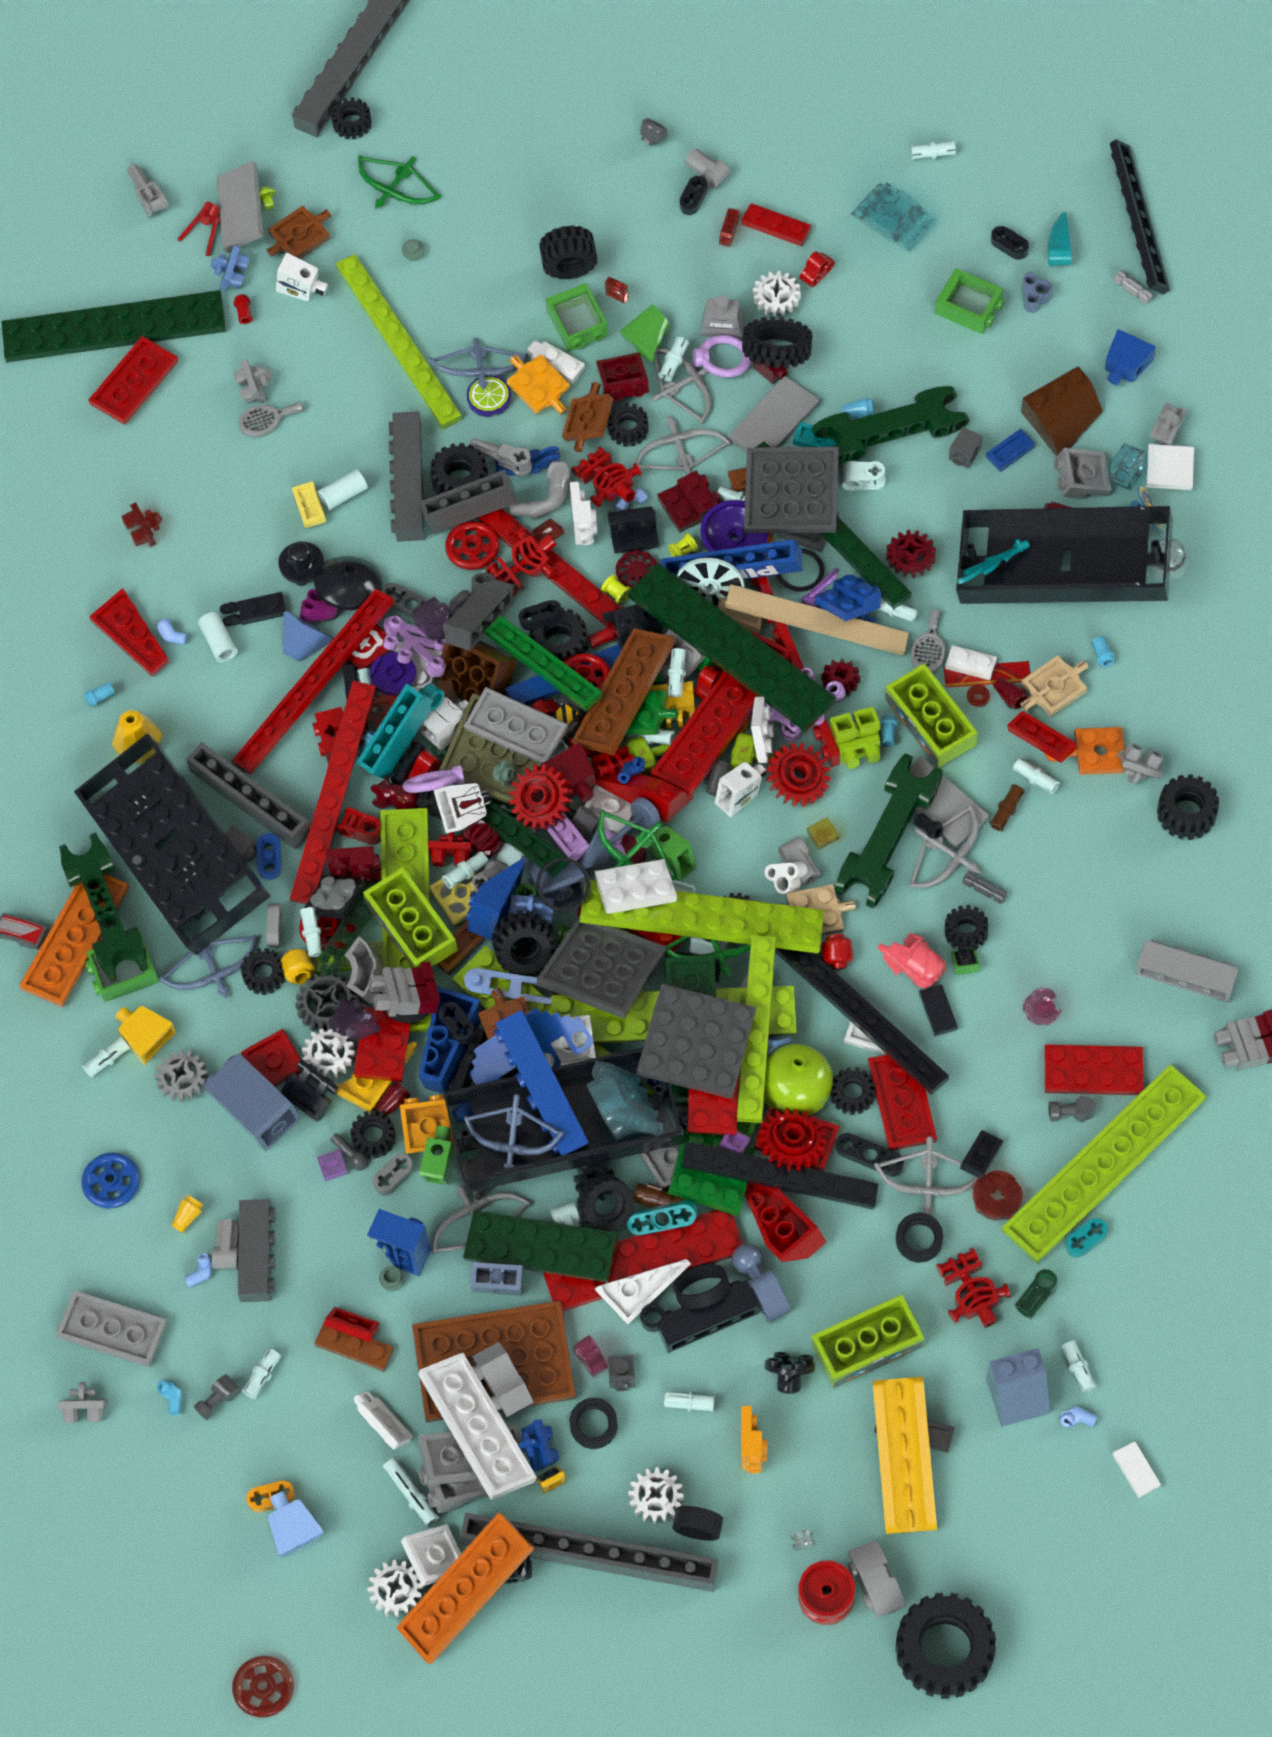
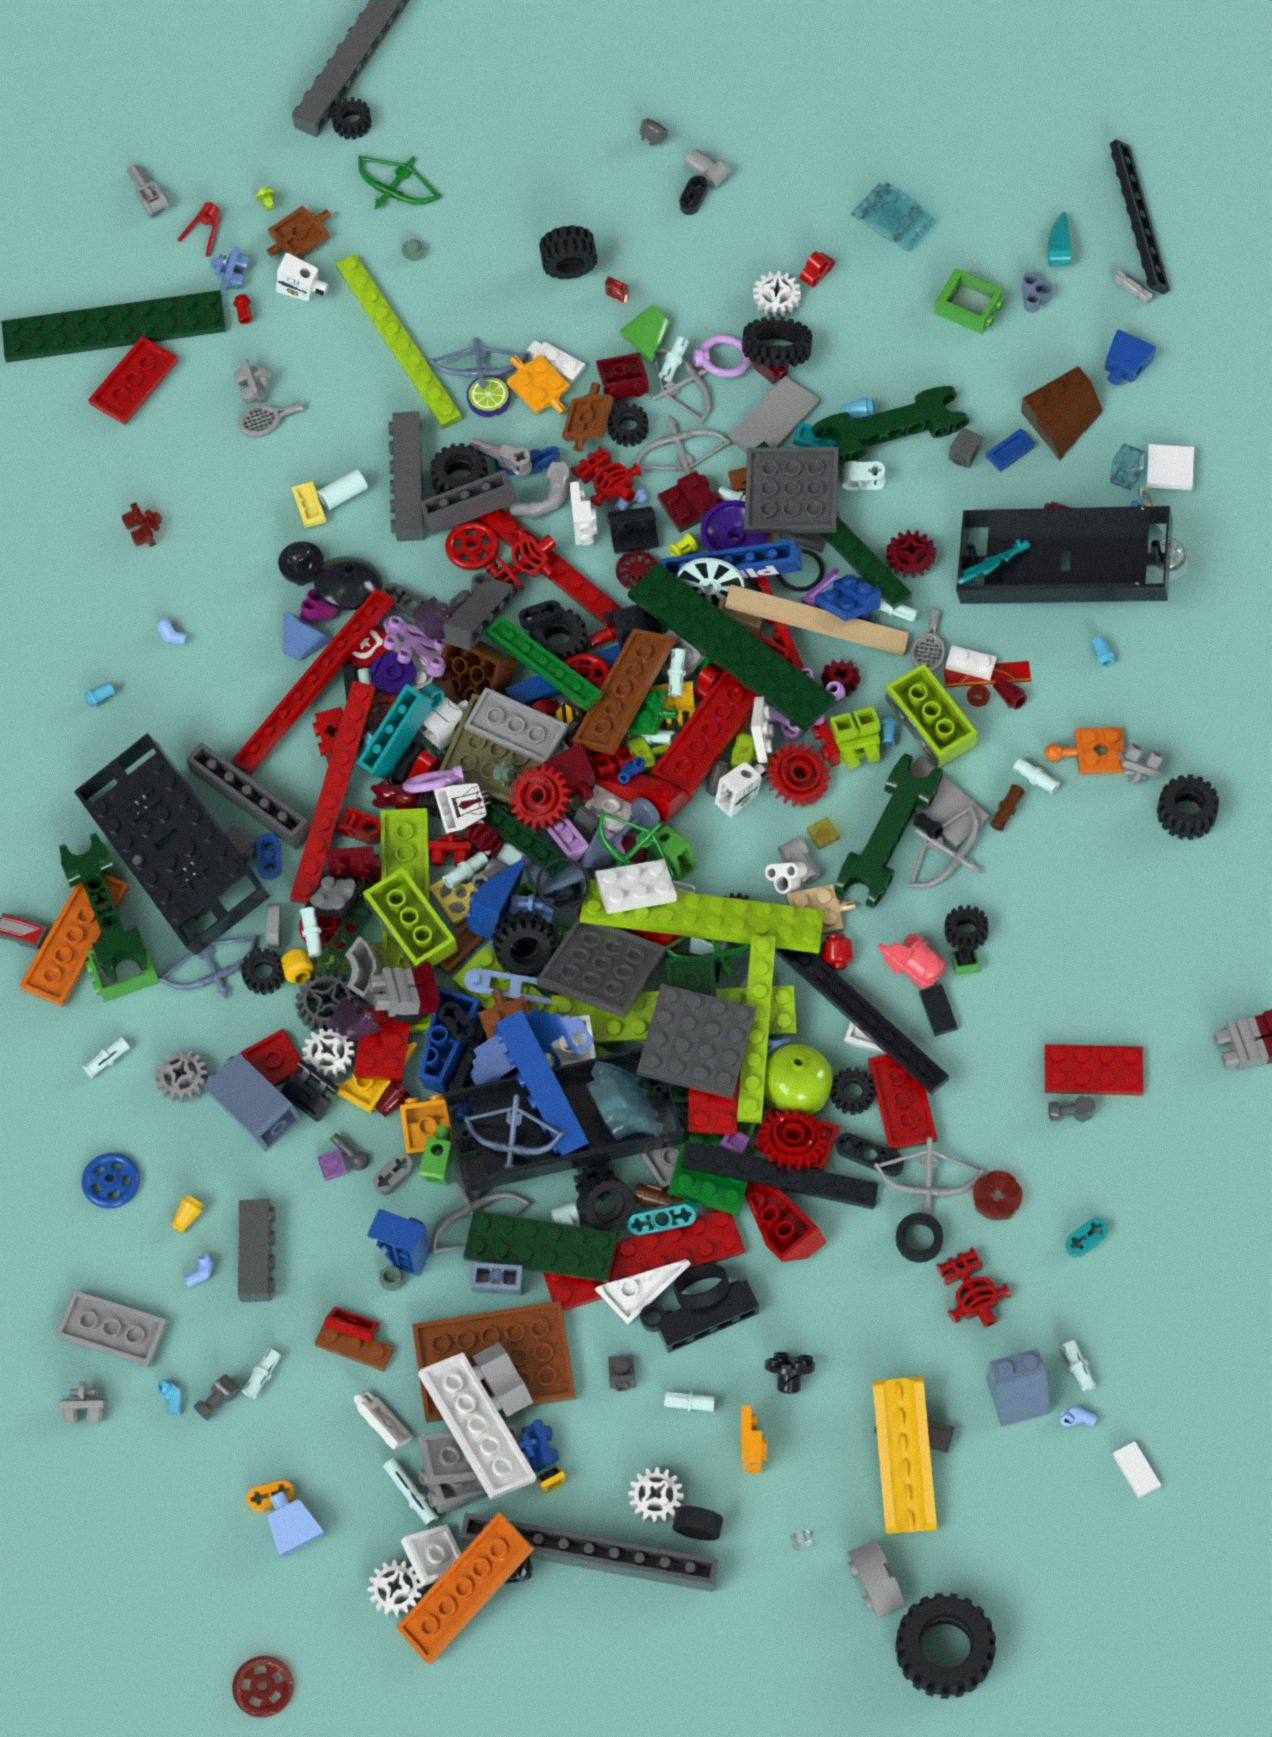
red wing [89,588,169,677] -> none
yellow cone [112,710,162,764] -> none
yellow torso [116,1006,176,1065] -> none
light aqua pin [198,612,238,662] -> none
light grey piece [212,1219,239,1270] -> none
light grey tile [217,161,263,253] -> none
black hinge [220,592,286,626] -> none
black tyre [350,1110,396,1158] -> none
clear red tile [532,518,565,540] -> none
window [545,283,608,352] -> none
black tyre [569,1398,618,1449] -> none
clear pink piece [572,1335,608,1377] -> none
neon yellow bush [601,575,631,604] -> none
light grey torso [700,296,744,339] -> none
clear red beam [719,208,740,247] -> none
sand blue beam [732,1244,791,1323] -> none
red plate [742,203,811,247] -> none
red wheel [798,1561,855,1625] -> none
lime brick [811,1294,925,1388] -> none
light aqua pin [910,140,956,160] -> none
black plate [960,1130,1003,1180] -> none
dark grey axle [962,872,1007,904] -> none
black beam [991,226,1029,260] -> none
lime plate [1001,1064,1207,1264] -> none
red plate [1007,711,1077,763] -> none
clear green piece [1014,1269,1057,1320] -> none
tan plate [1020,655,1088,717] -> none
clear pink piece [1022,987,1061,1025] -> none
light grey plate [1054,448,1112,498] -> none
light grey brick [1135,940,1239,1003] -> none
light grey hips [1150,402,1187,445] -> none

